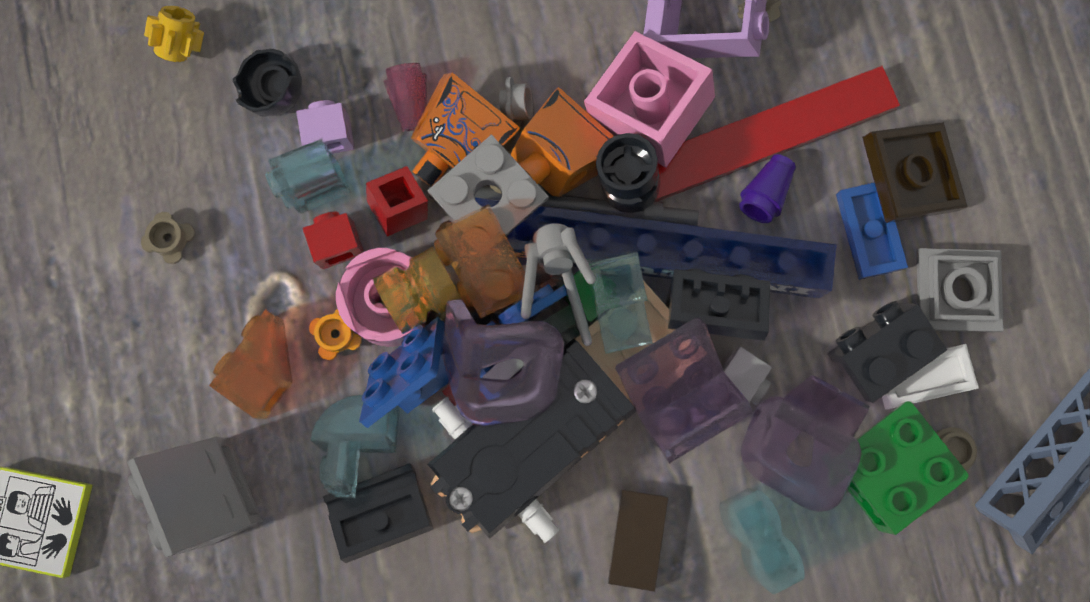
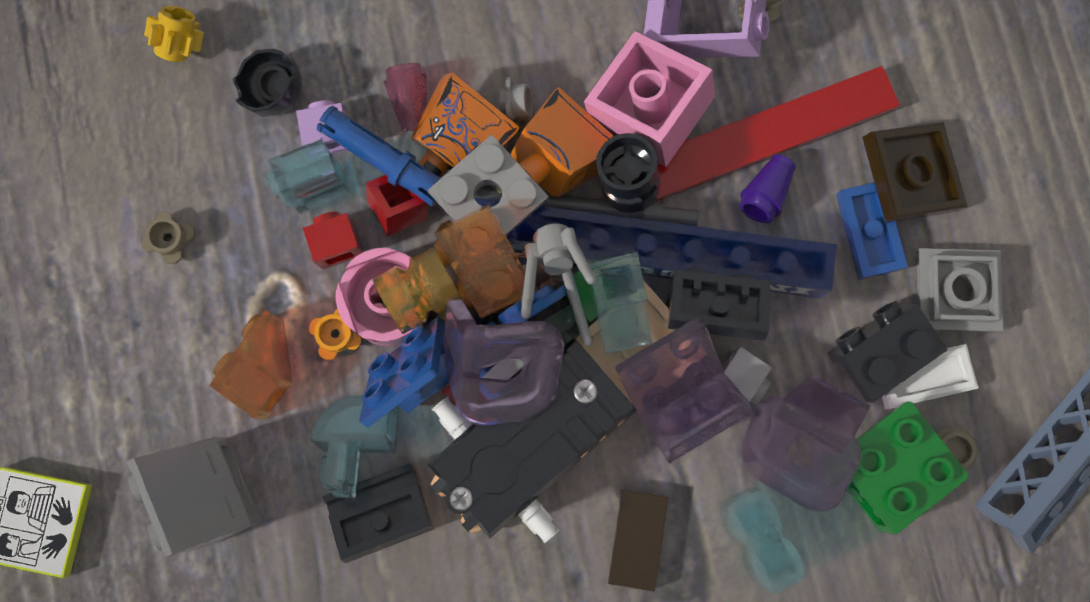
none -> blue pin [316,106,441,207]

